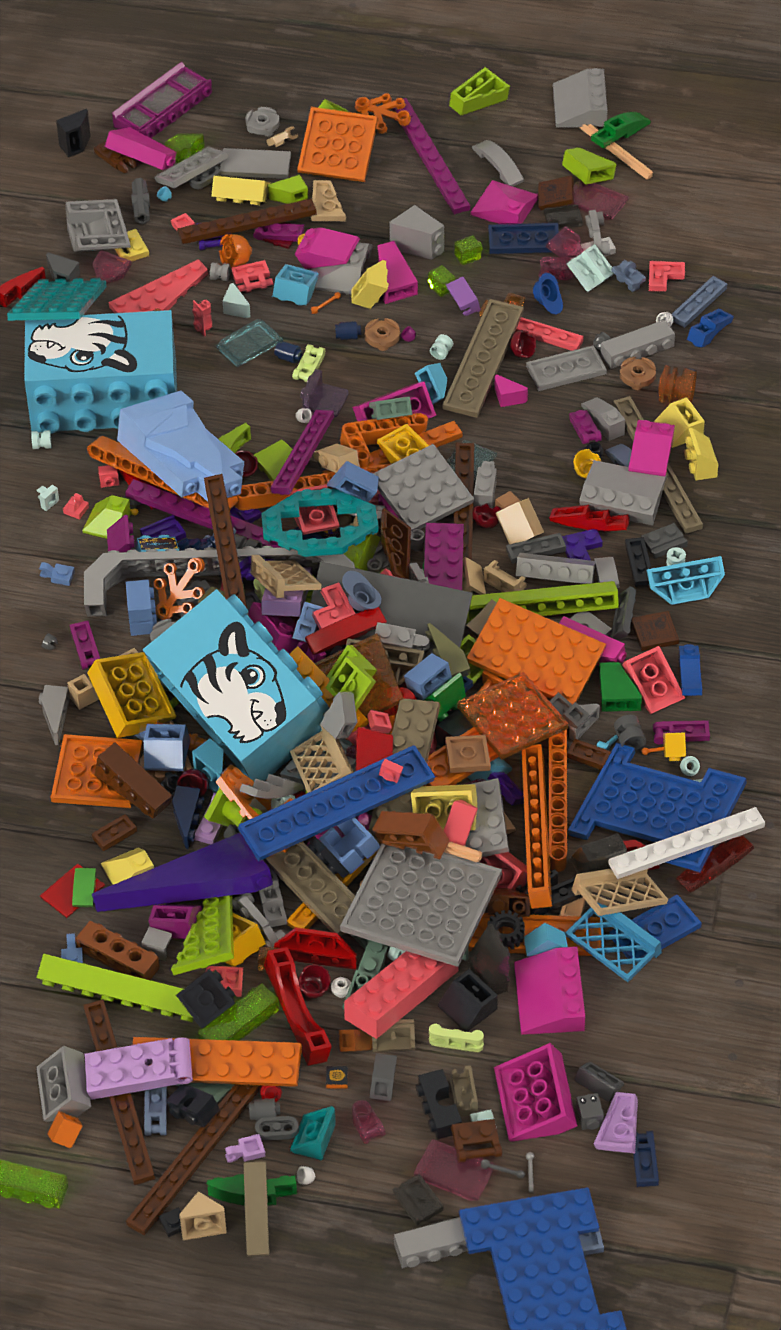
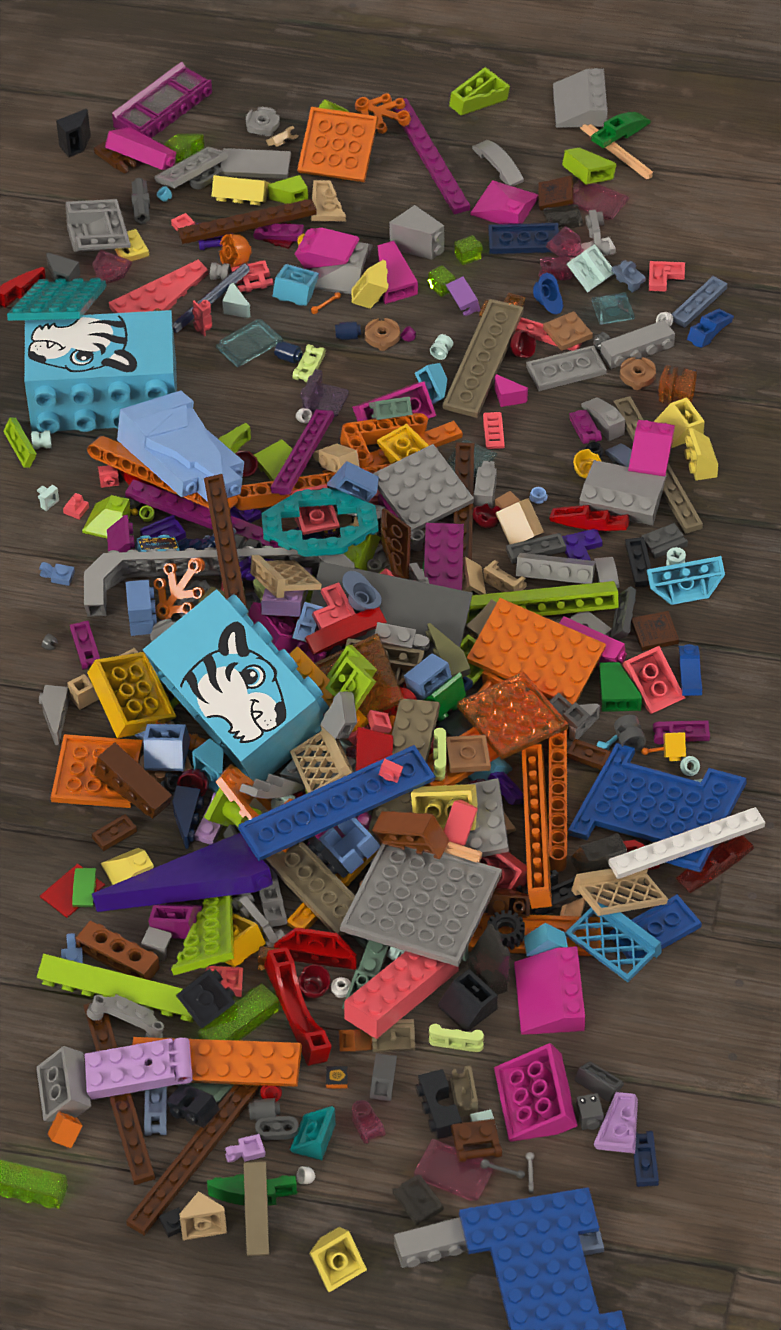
none -> lime plate [3,417,36,468]
none -> light grey plate [87,994,164,1038]
none -> lime hinge [139,506,155,522]
none -> dark blue axle [173,263,250,333]
none -> light yellow slope [310,1227,367,1292]
none -> yellowish green plate [433,728,446,781]
none -> coral slope [483,412,505,449]
none -> light blue plate [529,487,548,504]
none -> medium nougat plate [543,311,593,351]
none -> clear light blue slope [591,292,635,325]

